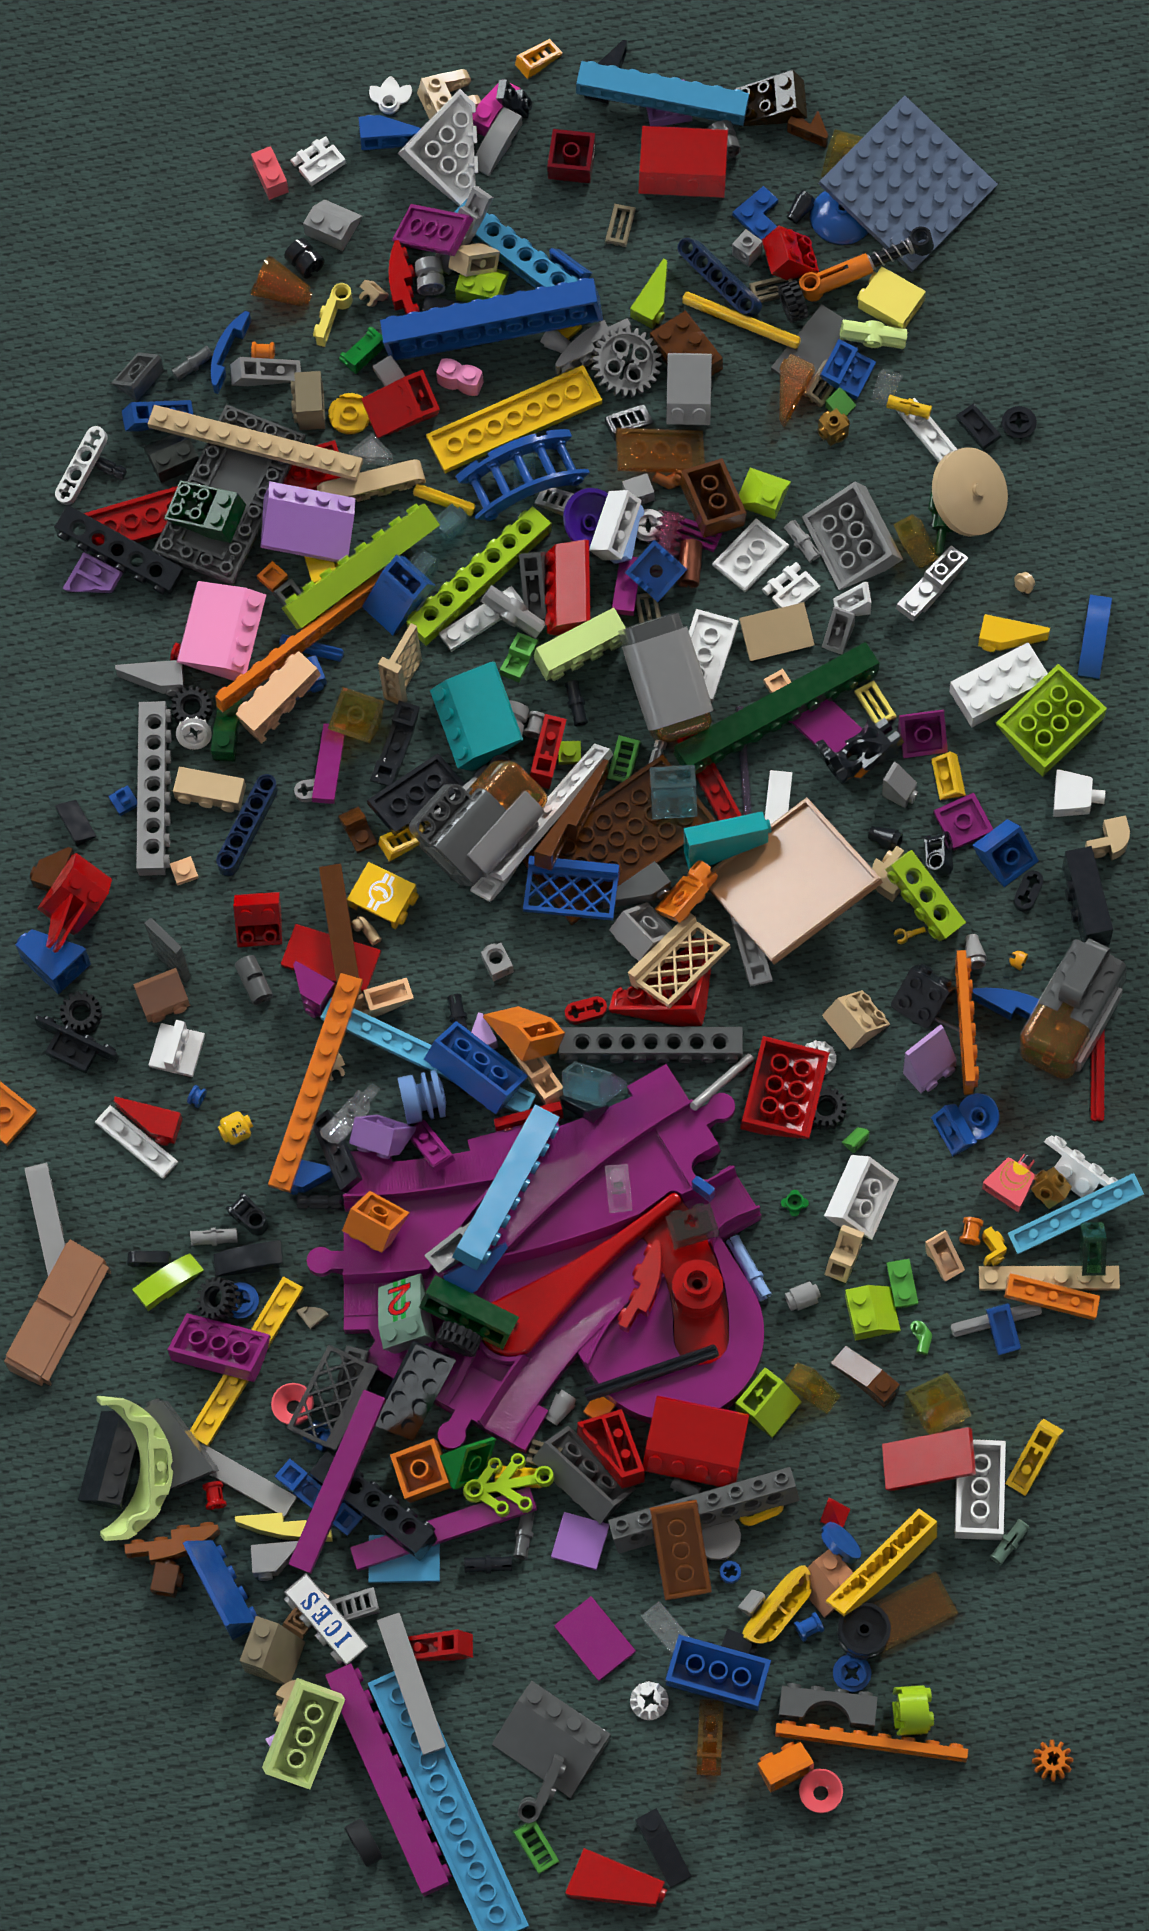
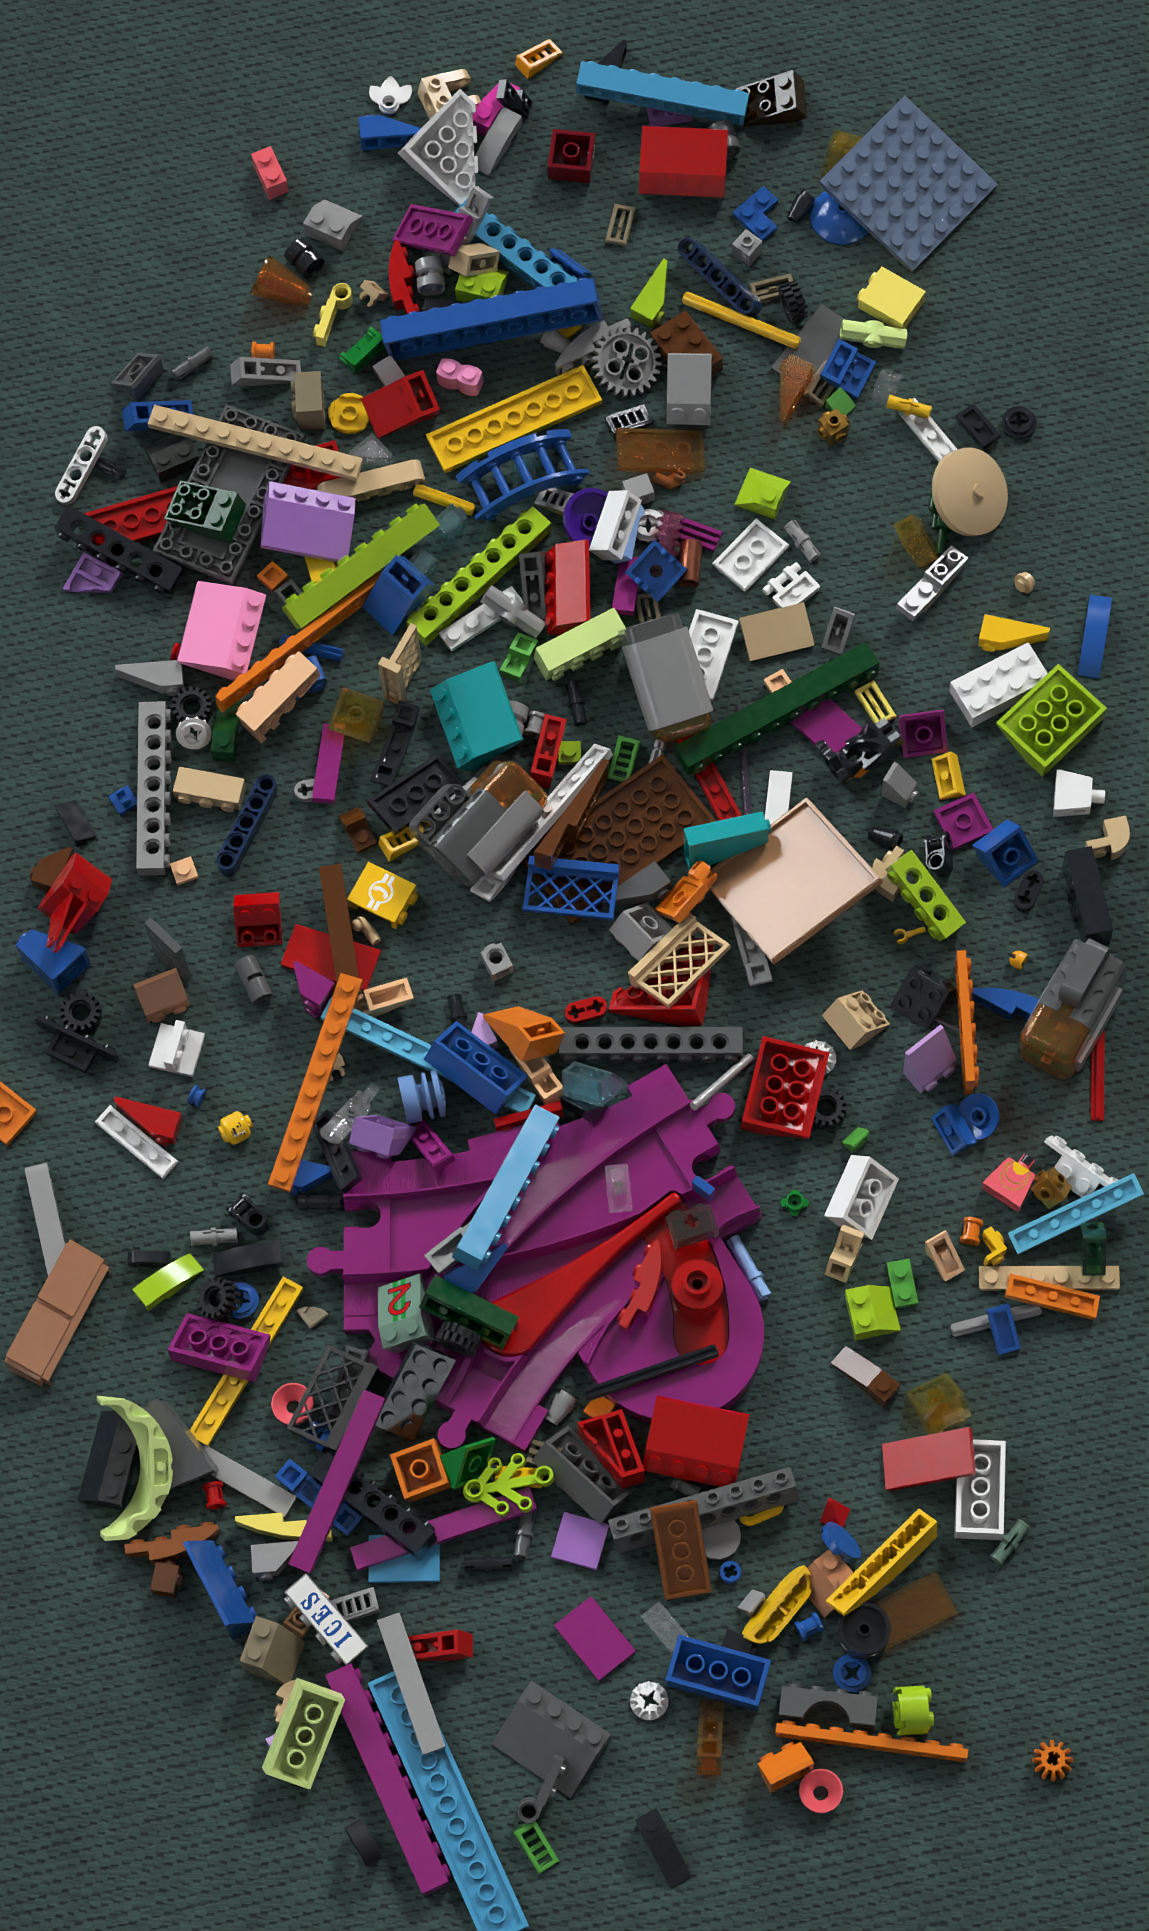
blue slope [211,311,251,394] -> none
white plate [290,136,346,186] -> none
orange slope [342,1191,410,1253] -> none
red slope [565,1848,667,1908] -> none
clear light blue slope [650,765,697,819] -> none
reddish brown brick [680,458,746,538] -> none
lime slope [736,1368,802,1438] -> none
red slope [762,225,819,280] -> none
light grey brick [784,1281,821,1311] -> none
clear yellow slope [784,1362,841,1414] -> none
reddish brown slope [787,111,828,148] -> none
piece [799,226,934,302] -> none
light grey slope [802,482,903,590] -> none
white slope [833,582,871,616] -> none
bright green arm [910,1320,932,1355] -> none
light grey cone [965,934,987,969] -> none
yellow slope [1005,1419,1064,1496] -> none

